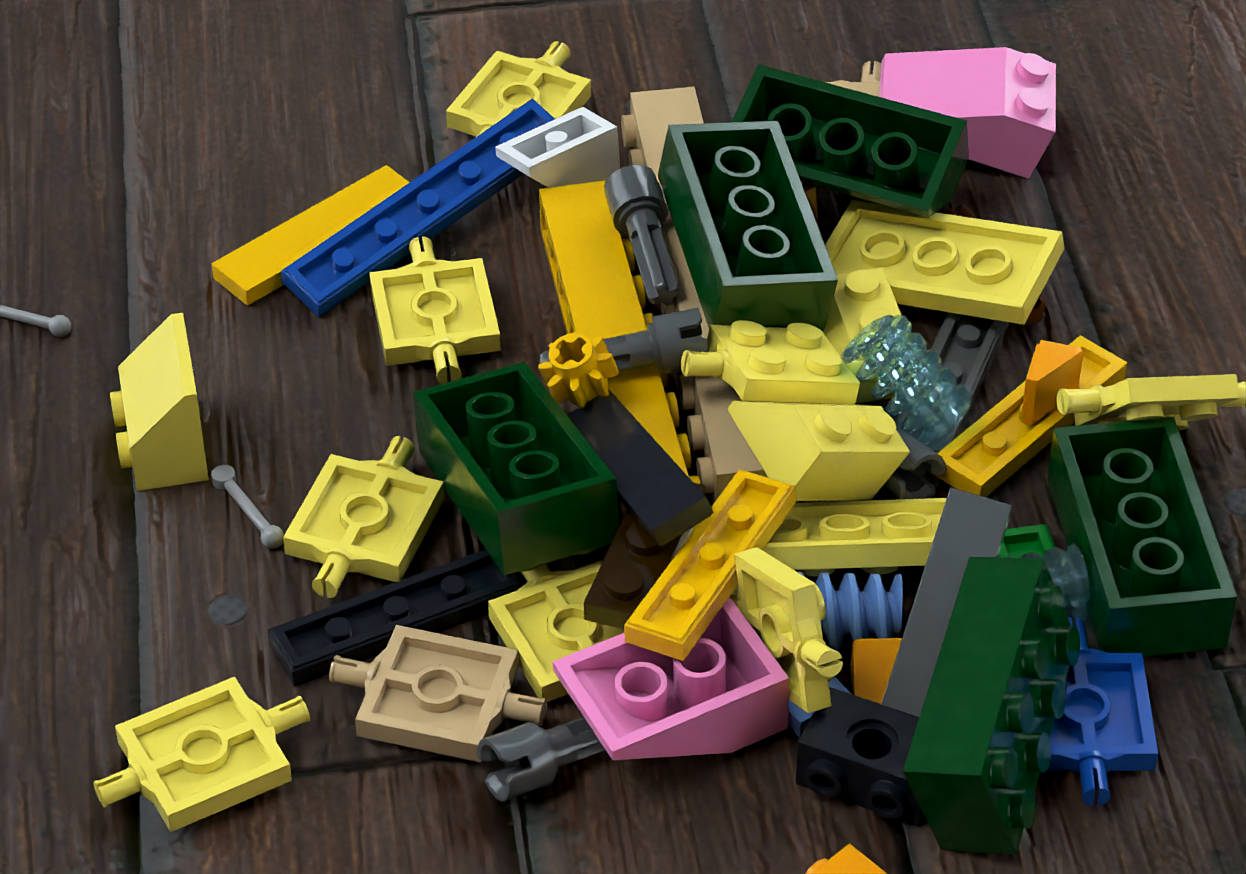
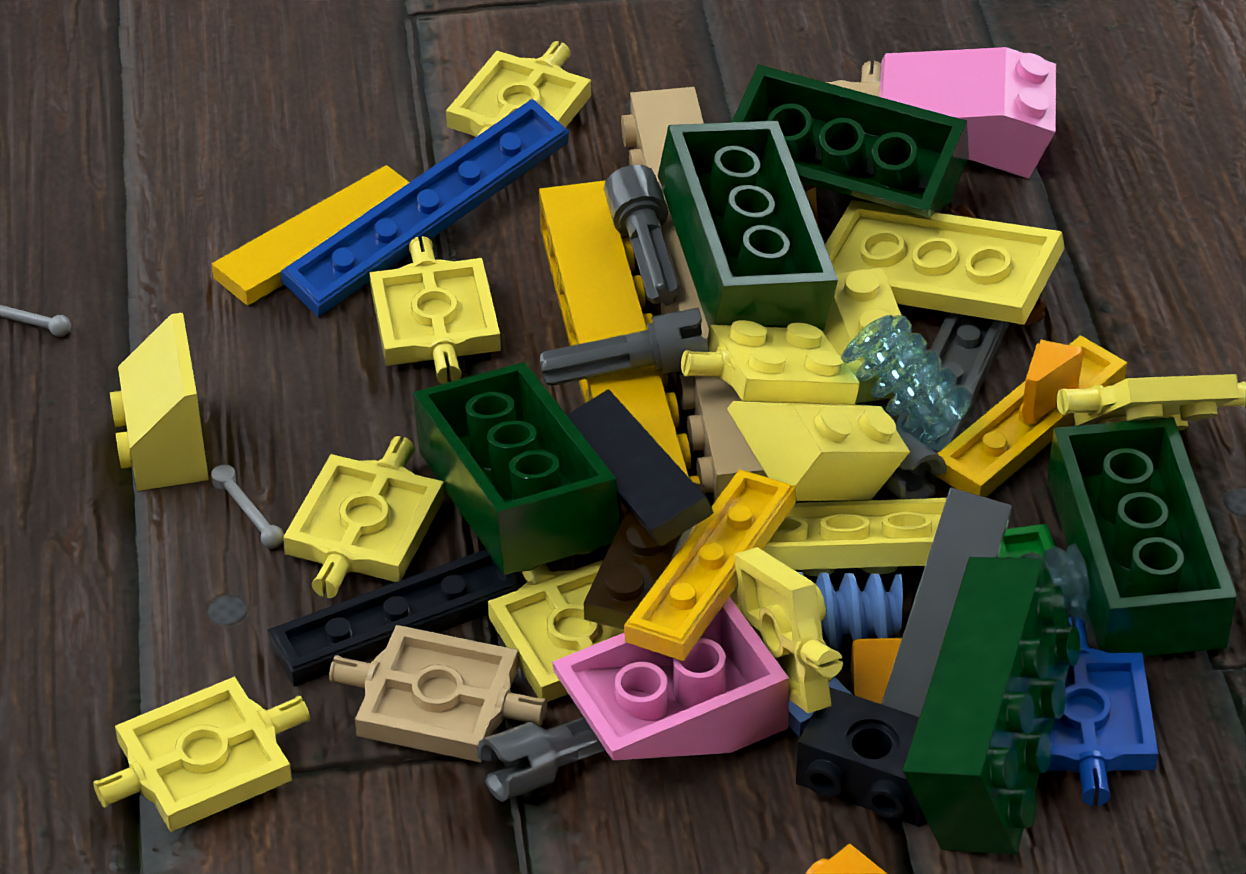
white slope [495,107,620,187] -> none
yellow gear [538,331,619,408] -> none

